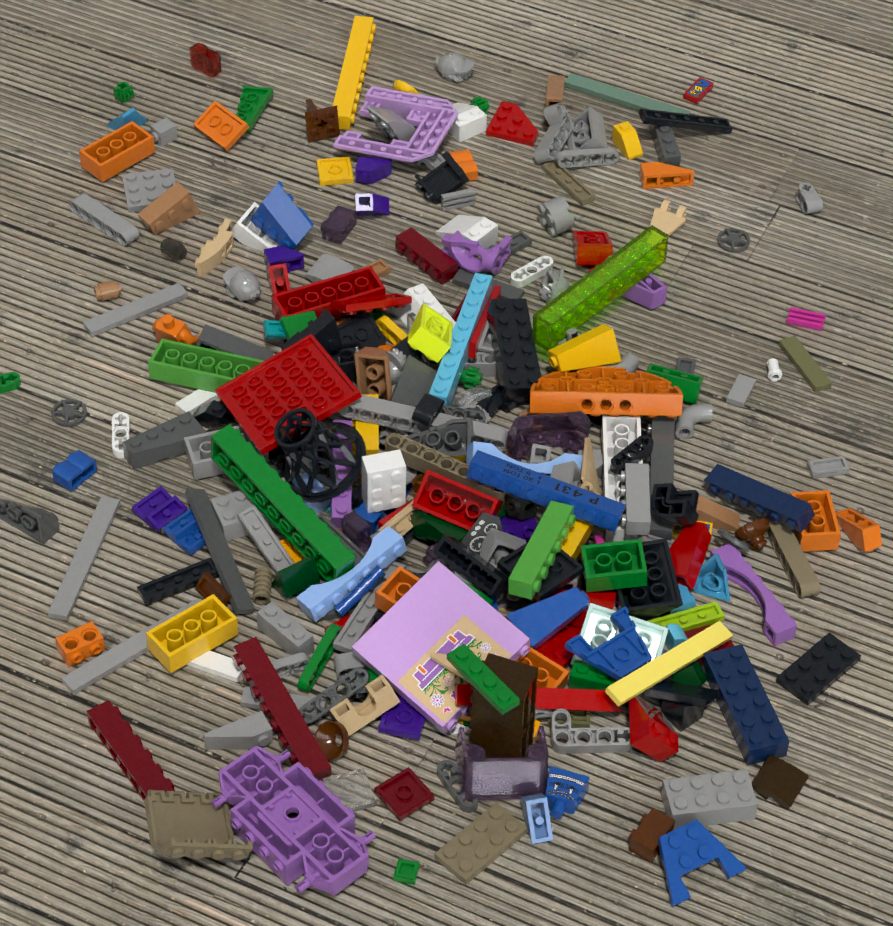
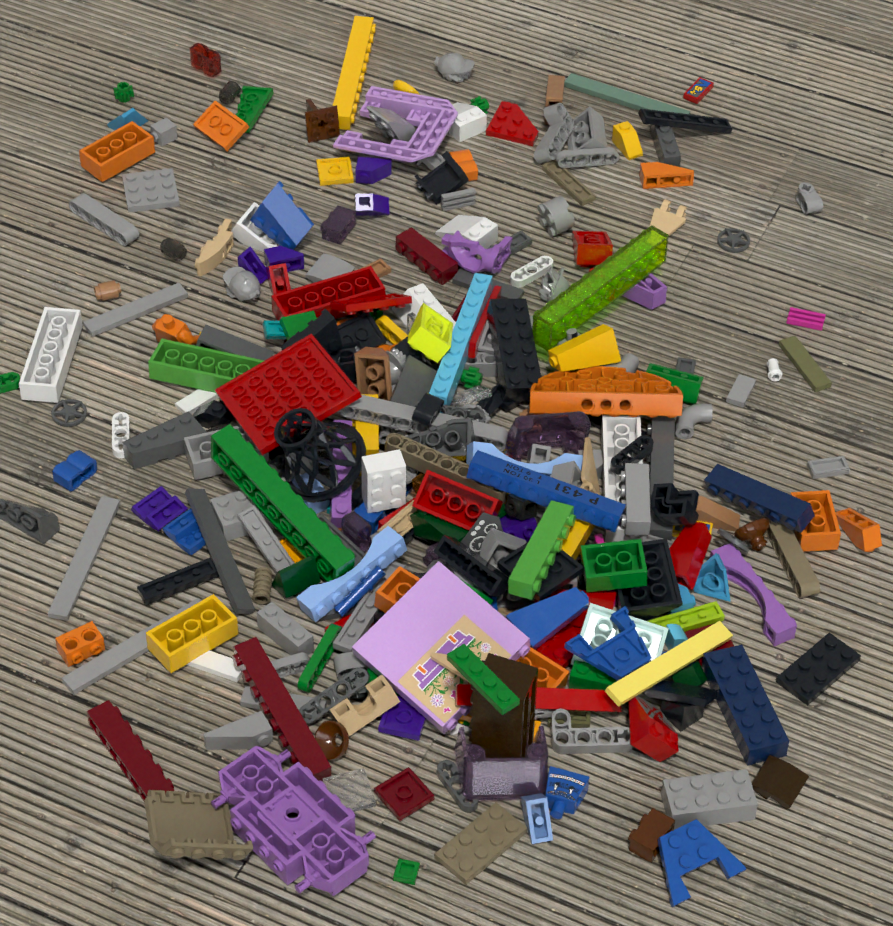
medium nougat wedge [138,182,200,235] -> none
reddish brown tile [195,572,232,606] -> none
none -> white brick [19,307,83,403]
none -> clear smoke brick [219,81,241,105]
none -> dark purple slope [238,246,268,284]

